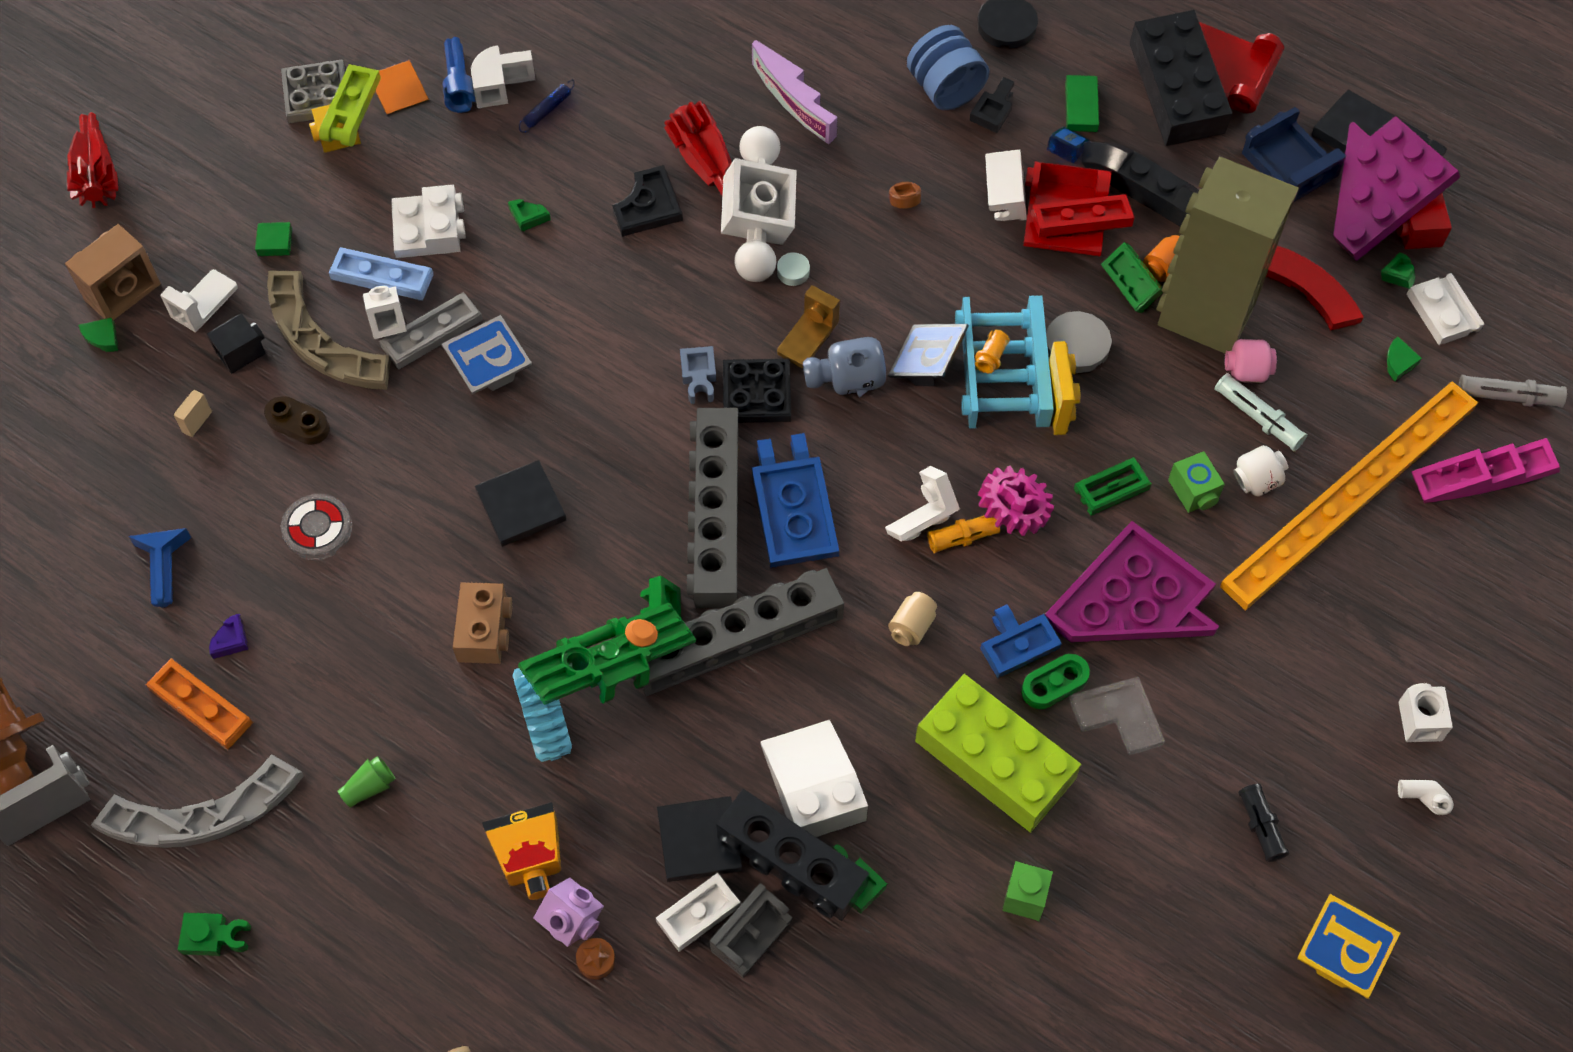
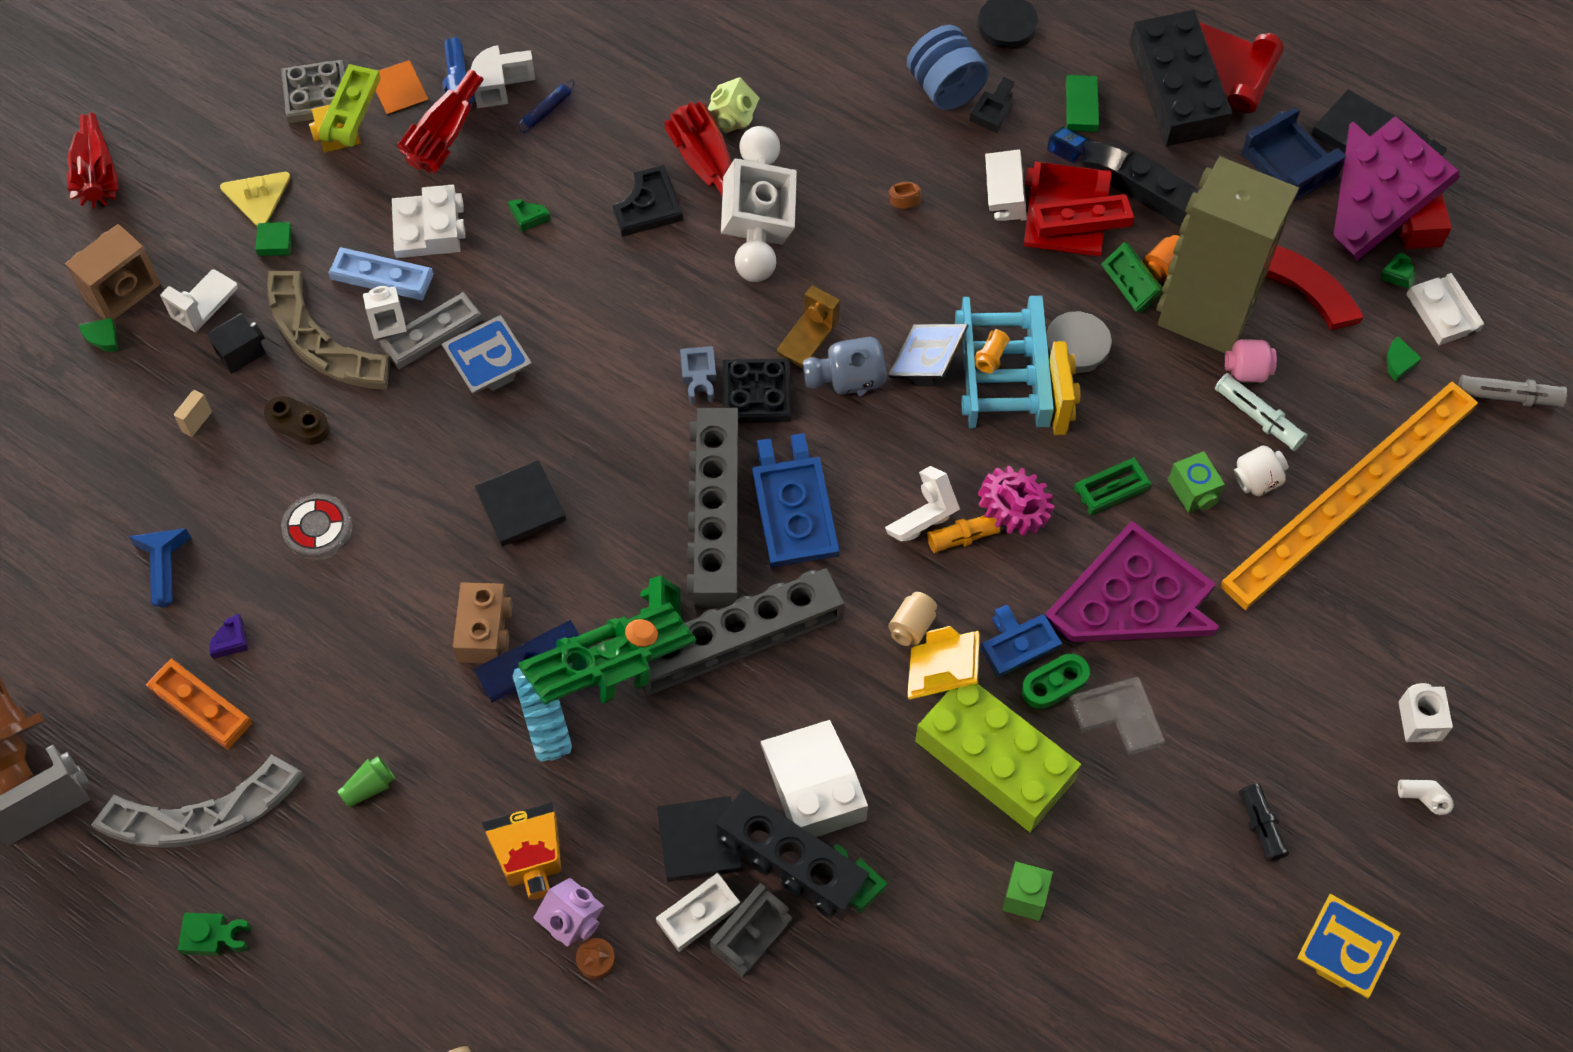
lavender slope [752,40,837,144] -> none
light aqua tile [777,253,810,286] -> none
dark pink slope [1412,438,1560,503] -> none
none -> light yellow piece [220,172,291,226]
none -> red piece [396,69,484,174]
none -> clear blue tile [474,620,579,703]
none -> yellowish green brick [708,77,760,133]
none -> yellow piece [908,626,980,700]

